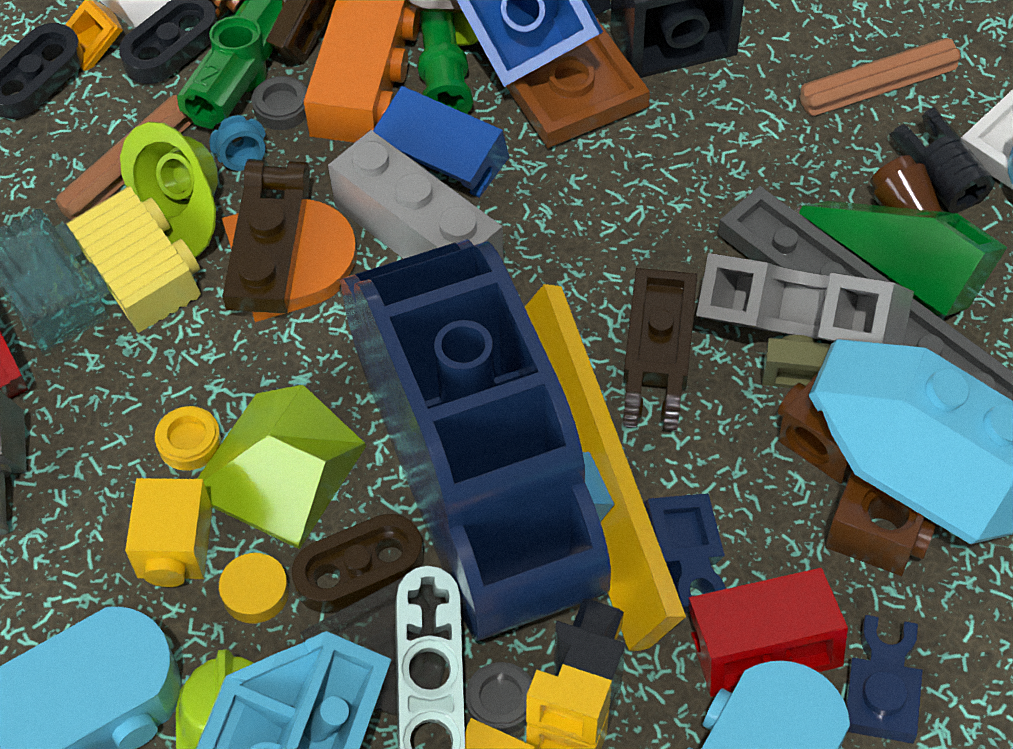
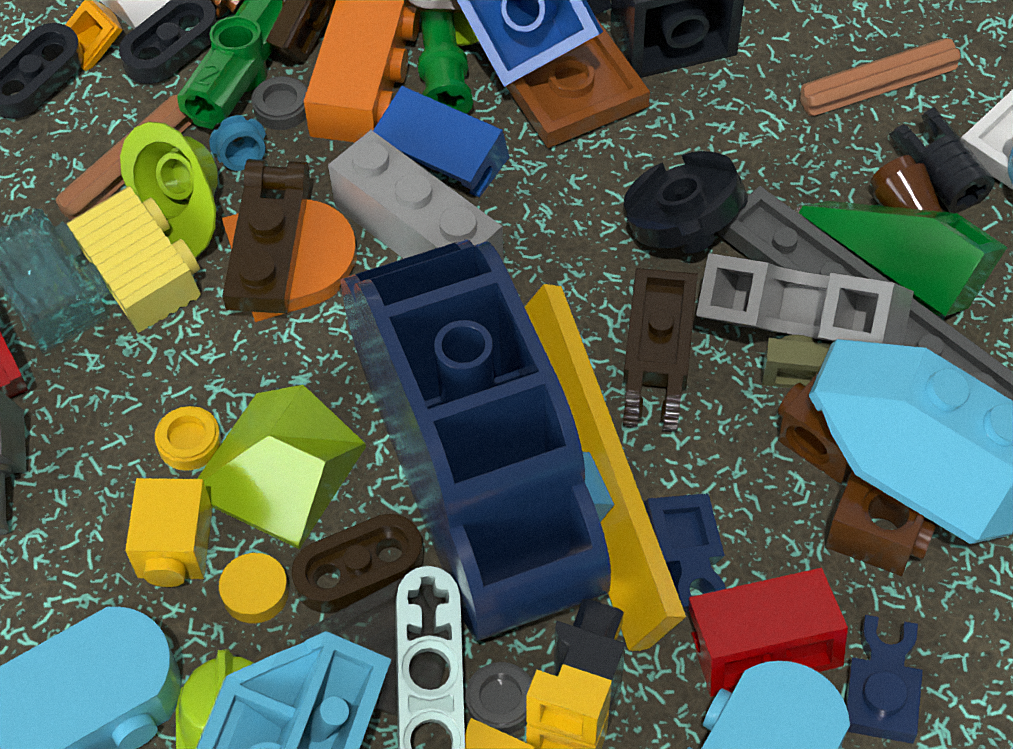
none -> black plate [623,151,748,254]

